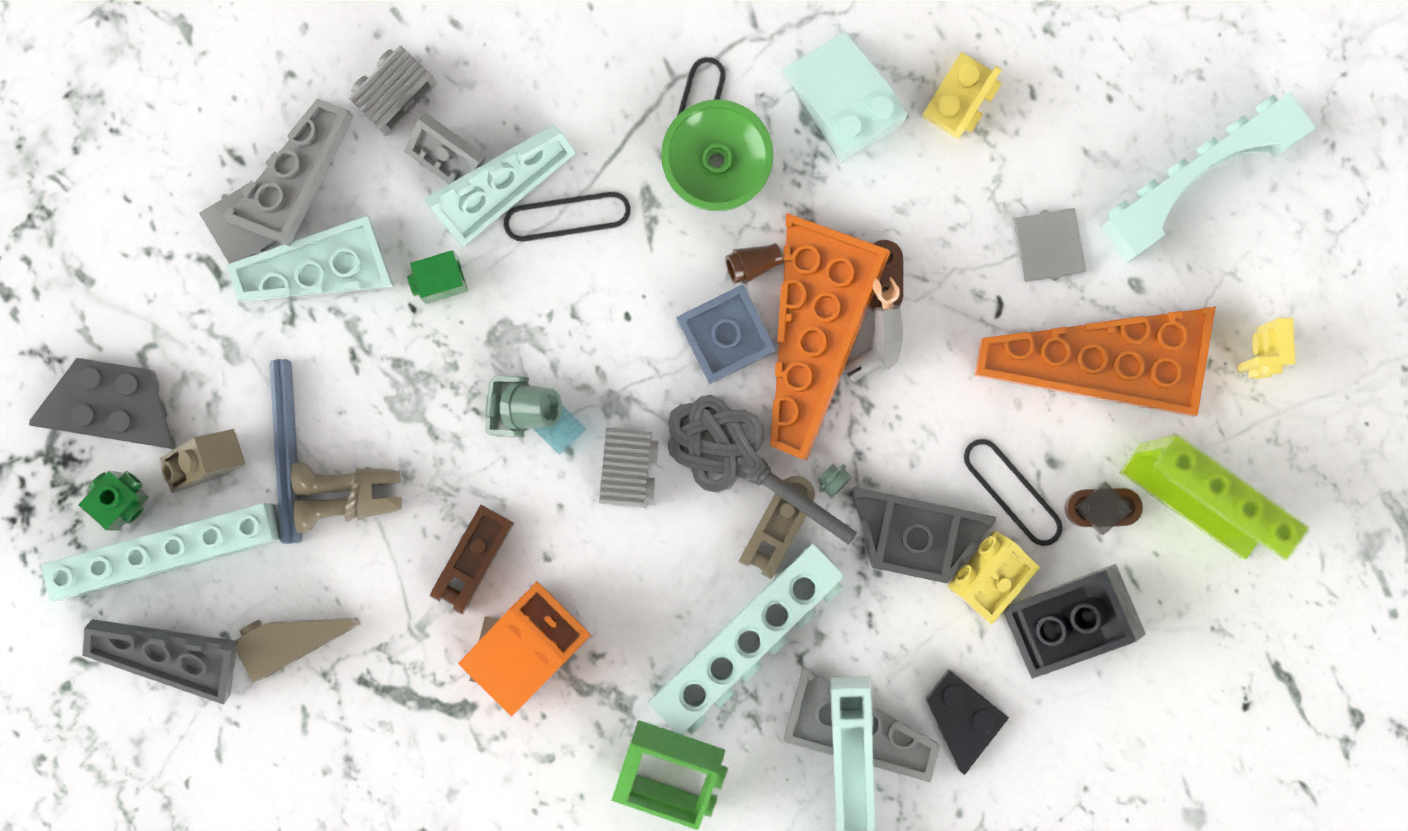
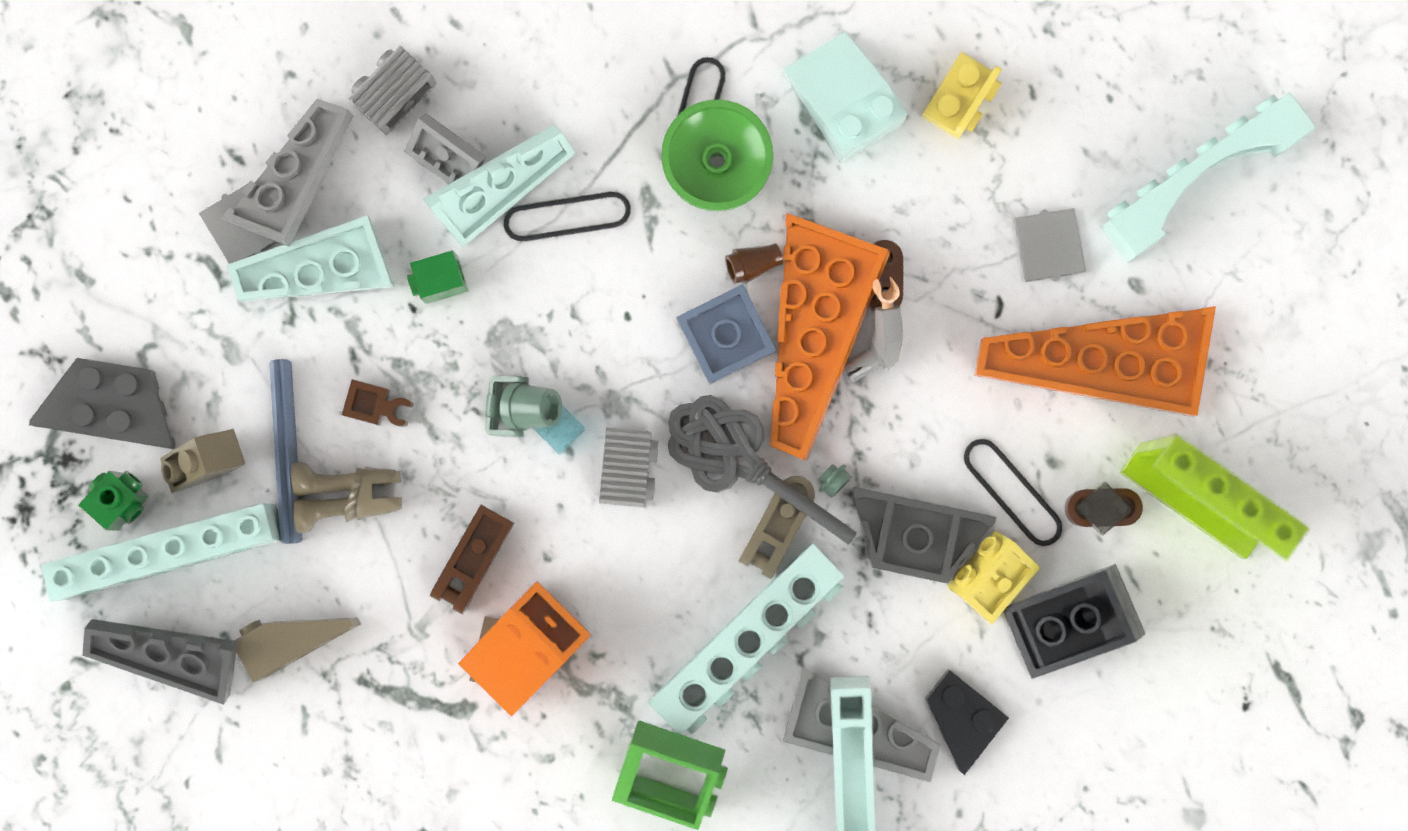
light yellow bracket [1237,318,1295,379] -> none
none -> reddish brown plate [341,379,413,427]

